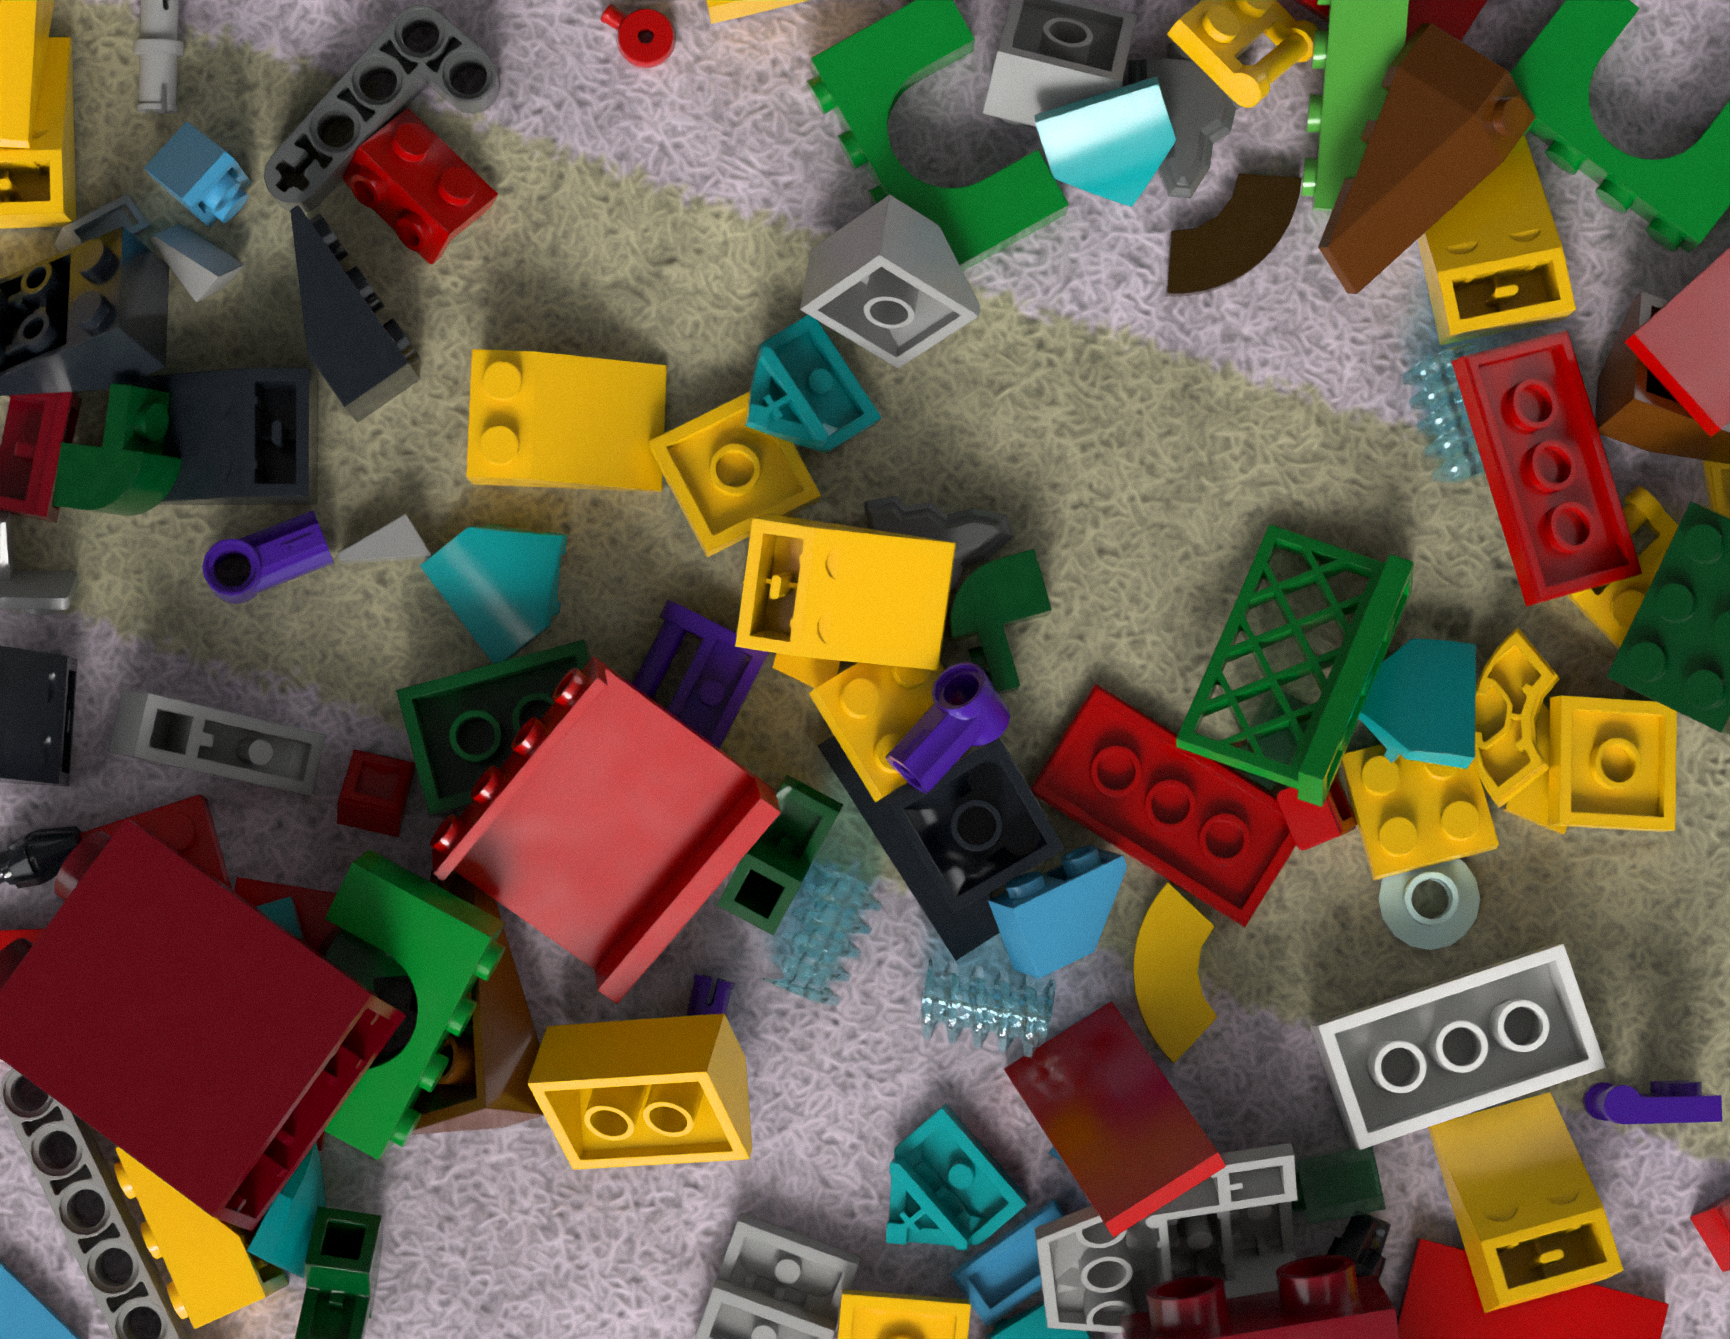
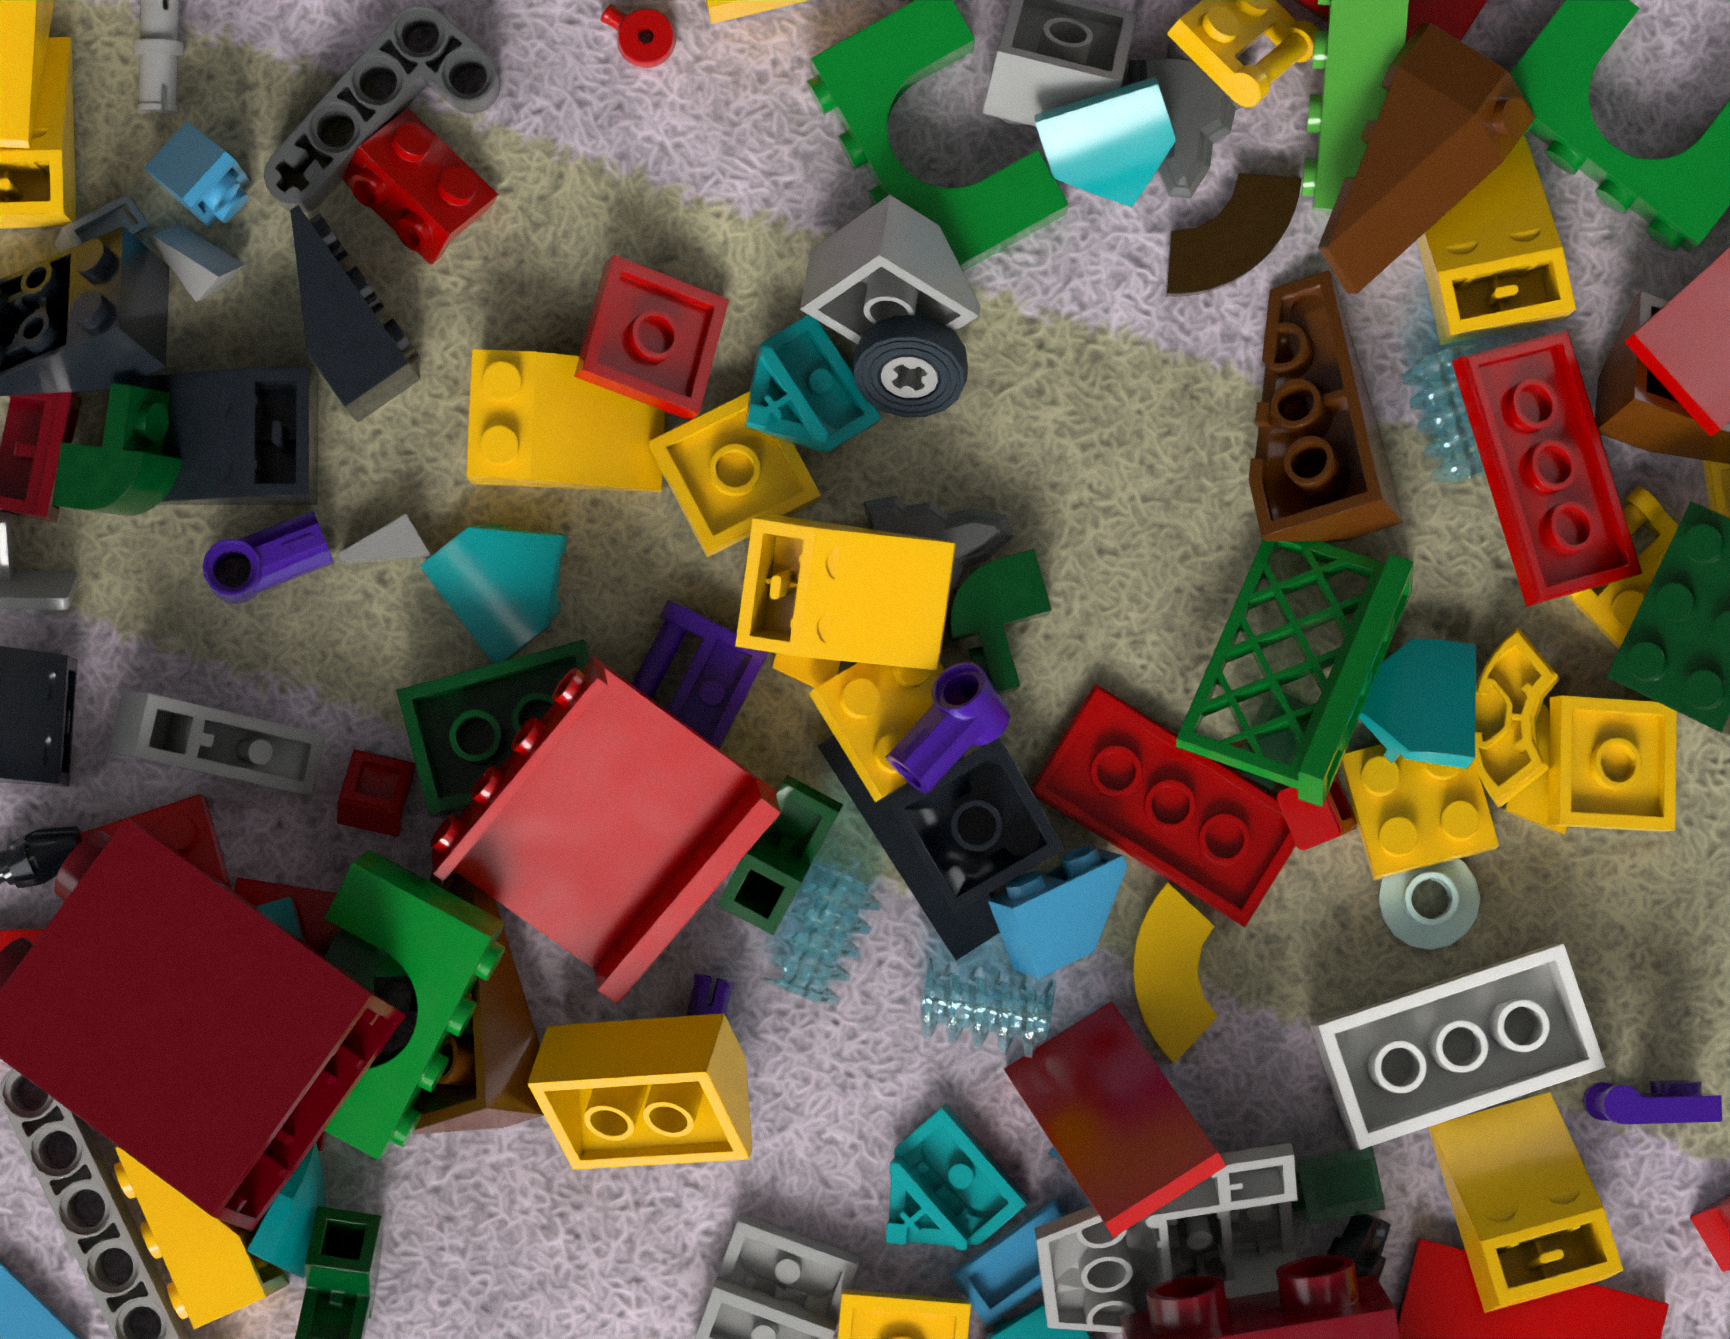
none -> red plate [574,255,729,420]
none -> black bush [853,315,968,417]
none -> reddish brown wedge [1249,270,1404,542]

